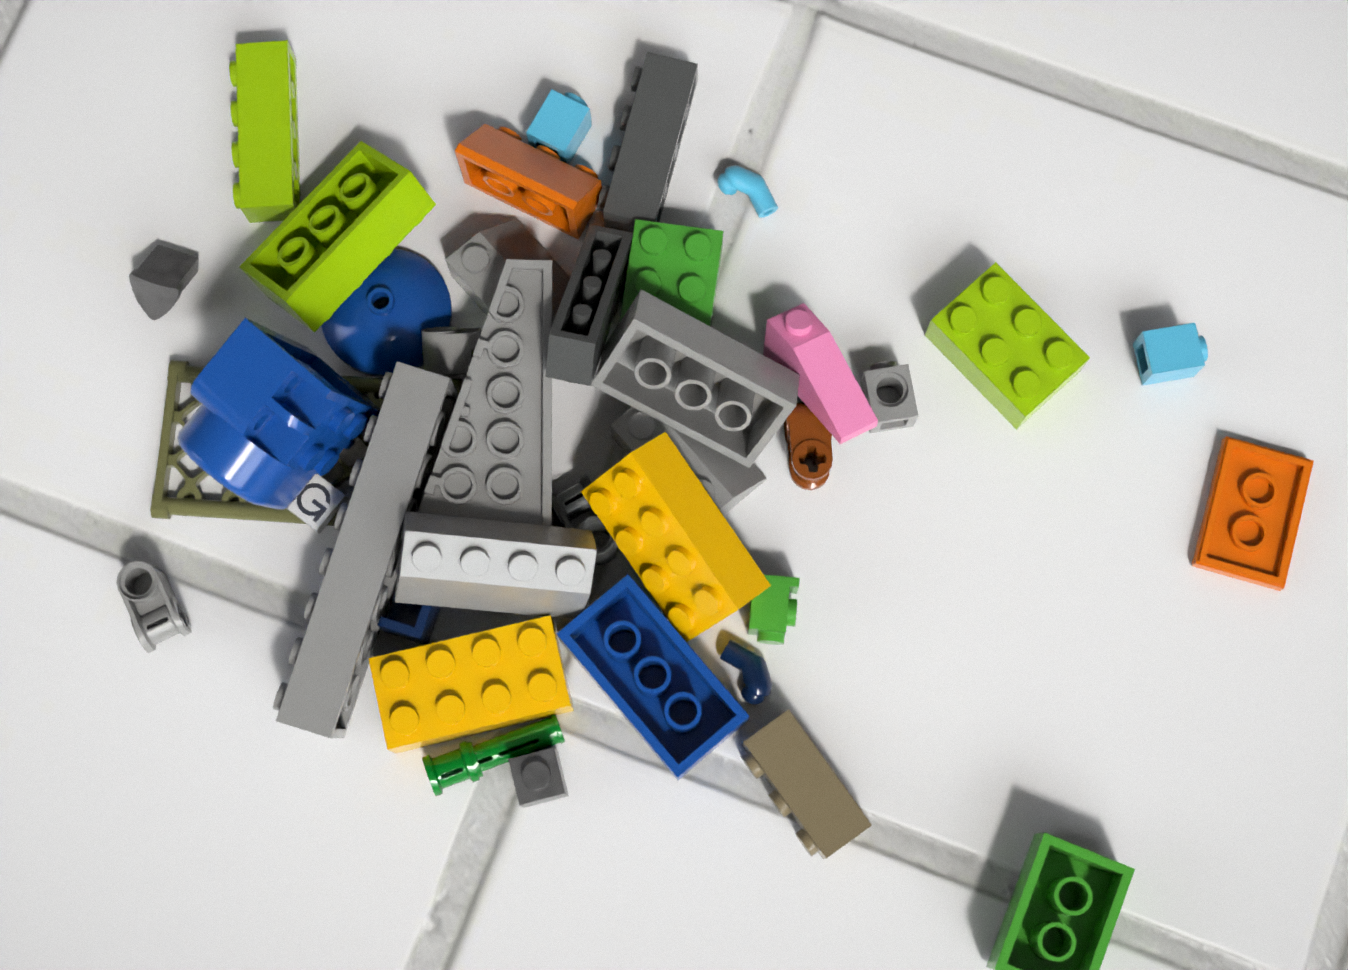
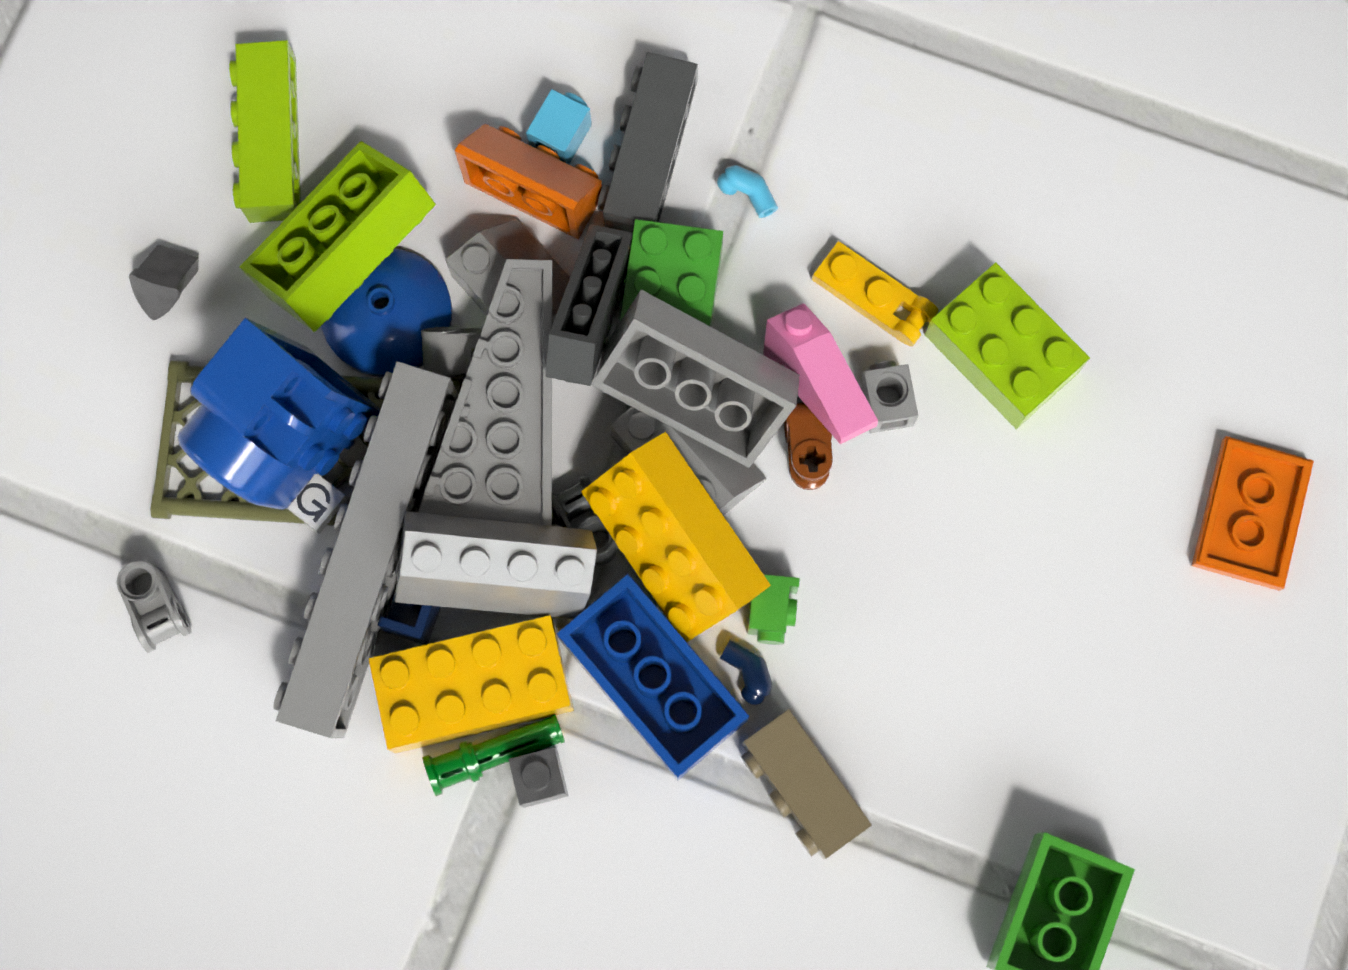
medium azure brick [1133,323,1208,386] -> none
none -> yellow plate [812,241,939,347]

